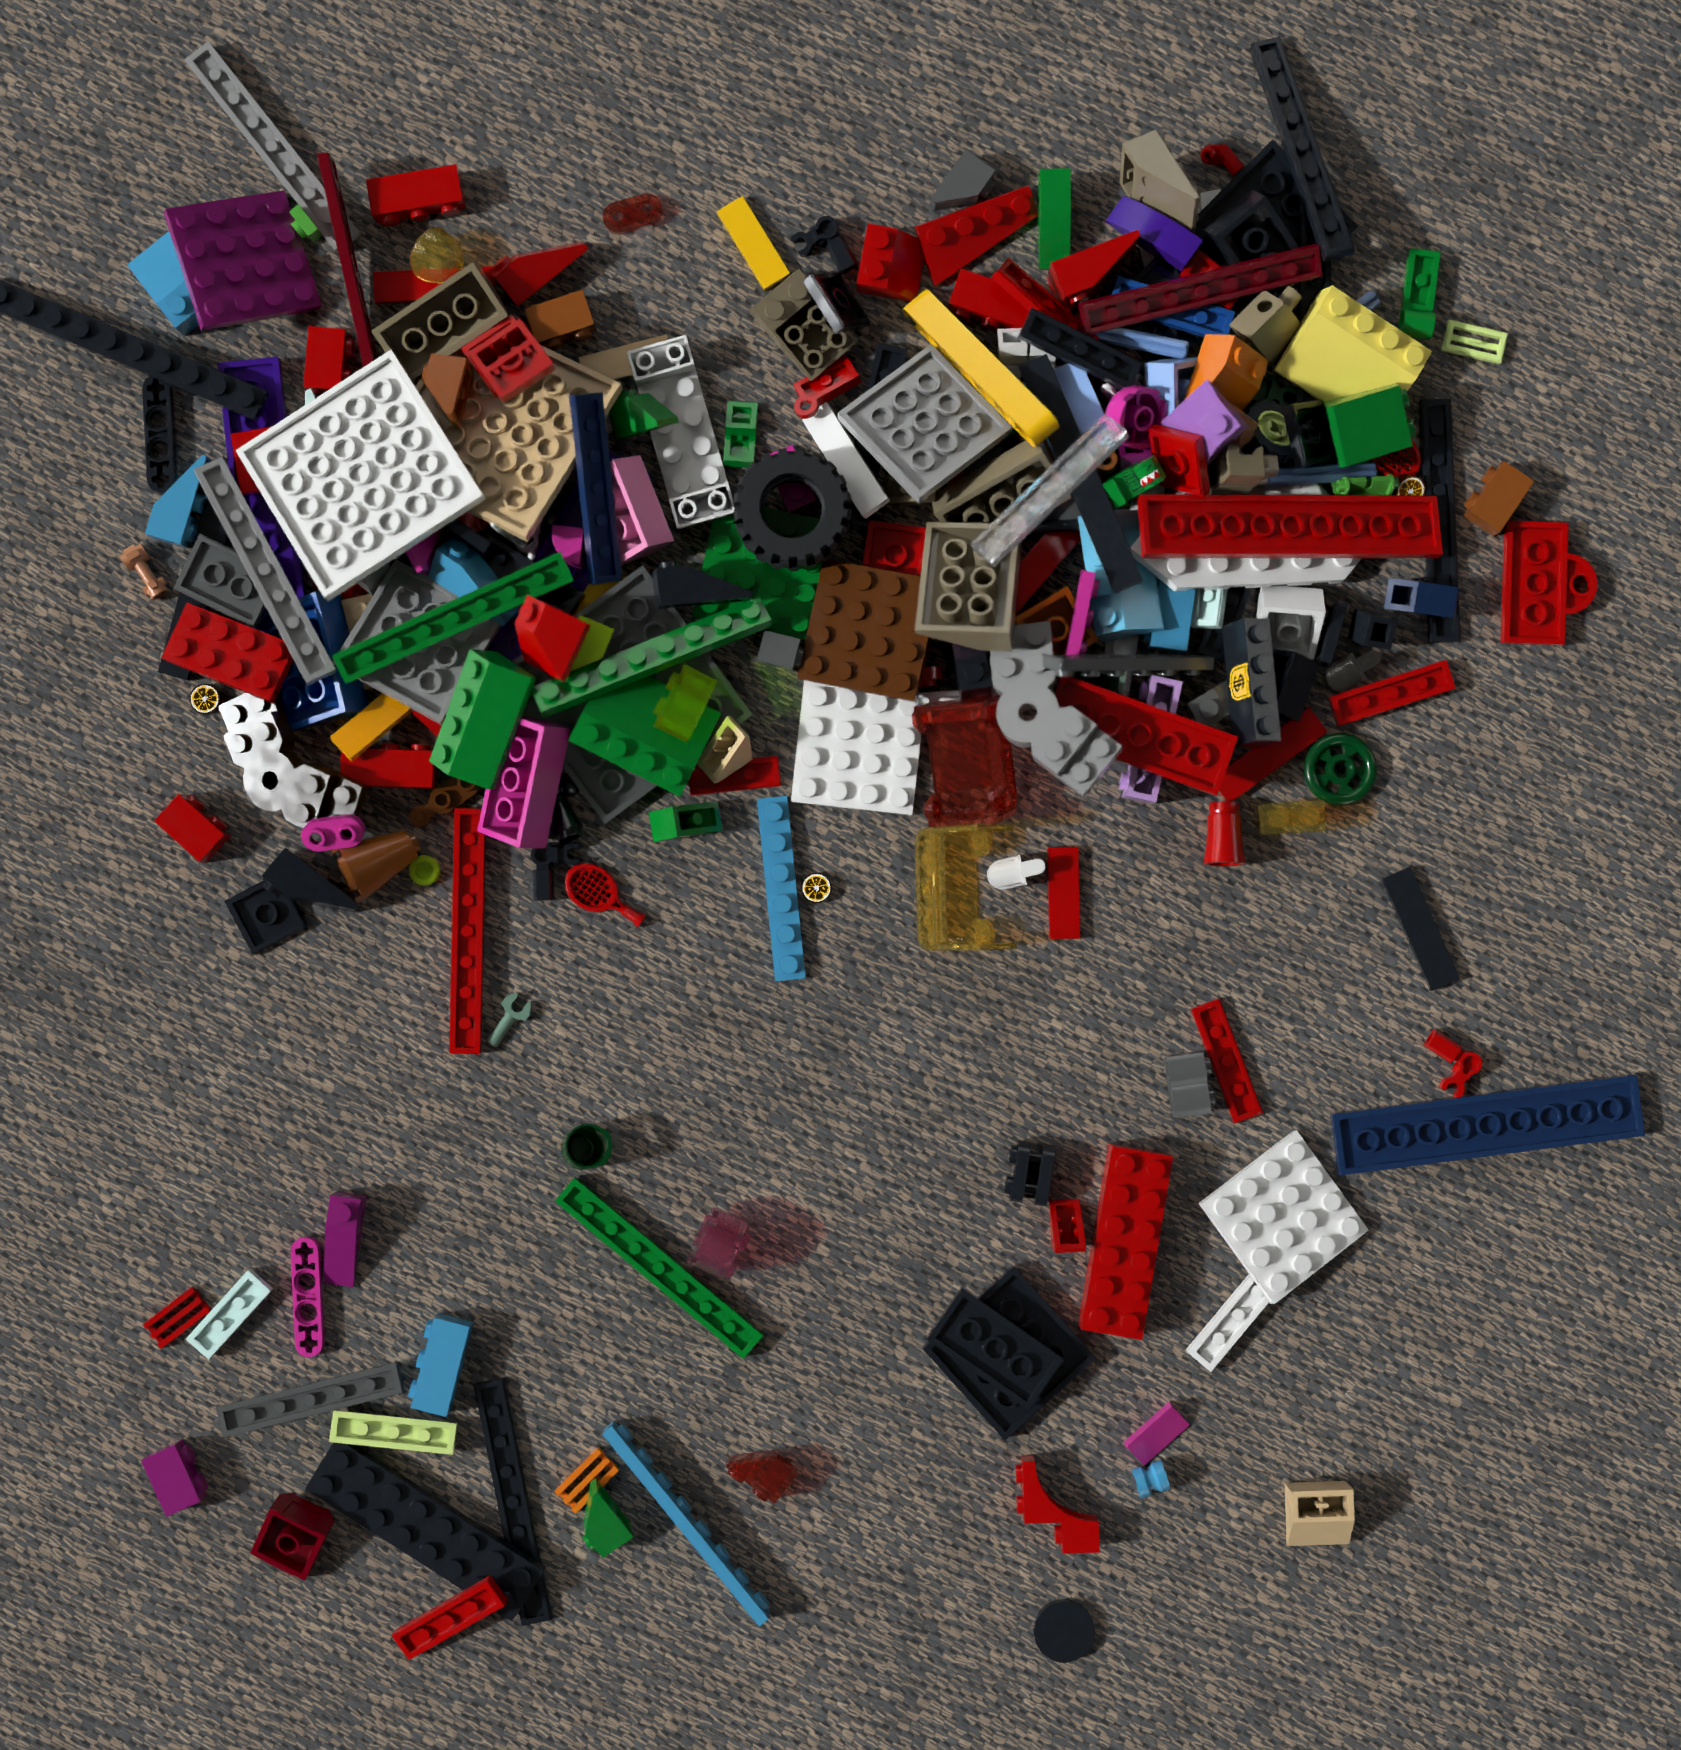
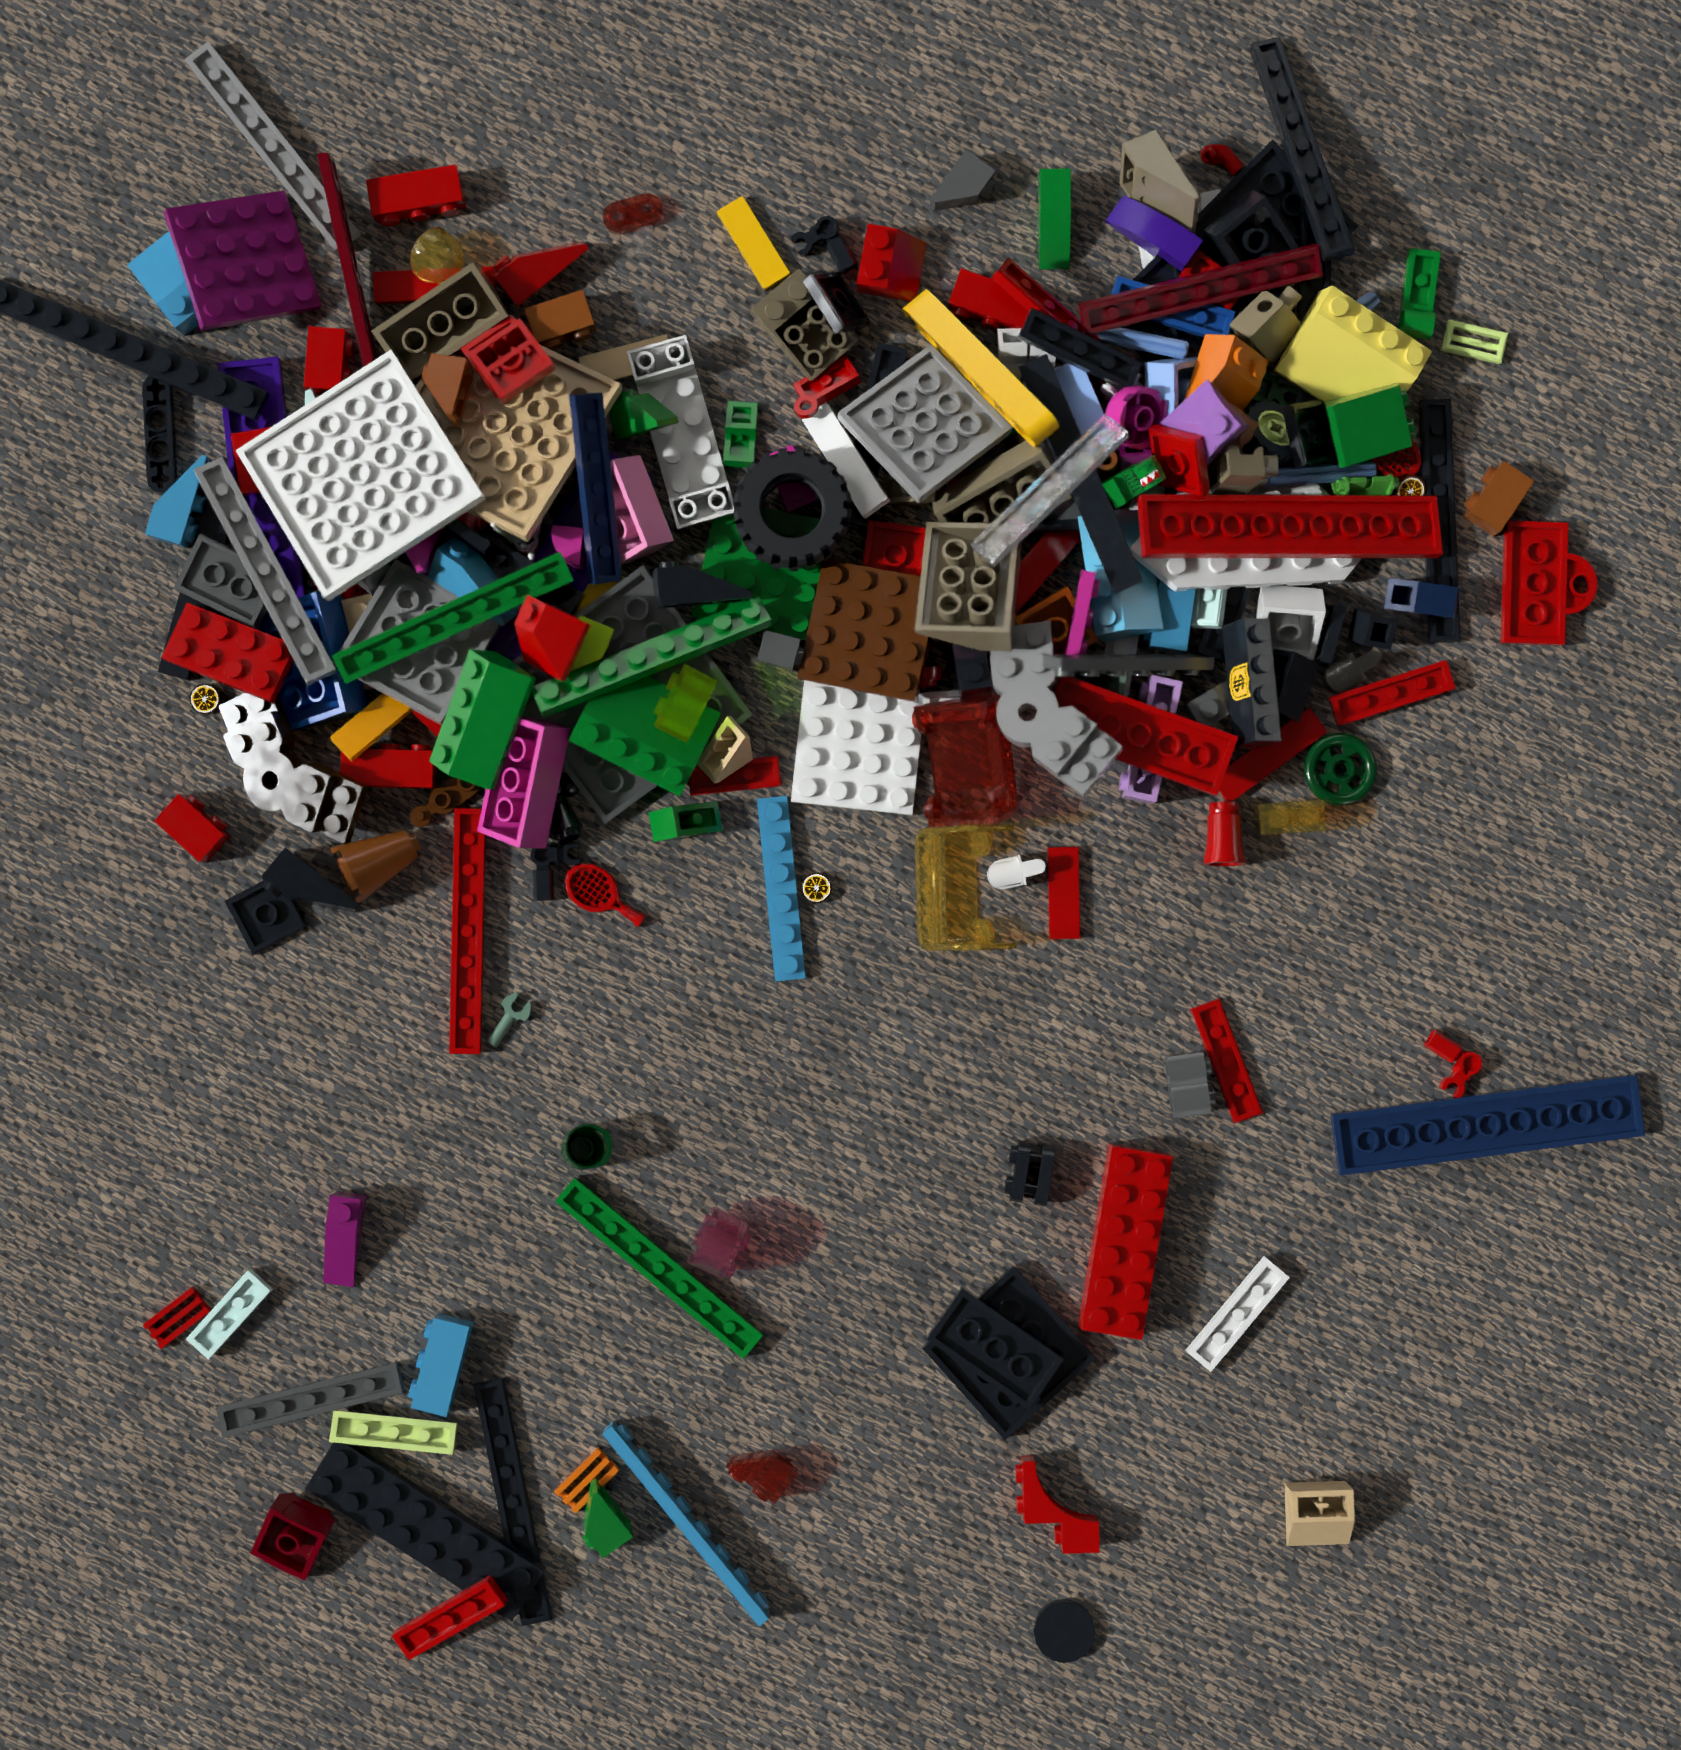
nougat bar [119,543,168,600] -> none
magenta brick [141,1439,208,1517] -> none
bright green plate [289,204,322,242] -> none
dark pink beam [291,1236,325,1358] -> none
dark pink plate [301,814,365,852] -> none
lime tile [409,855,441,886] -> none
red wing [914,185,1038,286] -> none
red slope [1046,229,1140,313] -> none
red slope [1049,1199,1086,1253] -> none
dark pink slope [1124,1402,1190,1465] -> none
dark azure wheel [1131,1460,1171,1499] -> none
white plate [1198,1130,1369,1304] -> none
black tile [1381,867,1460,991] -> none

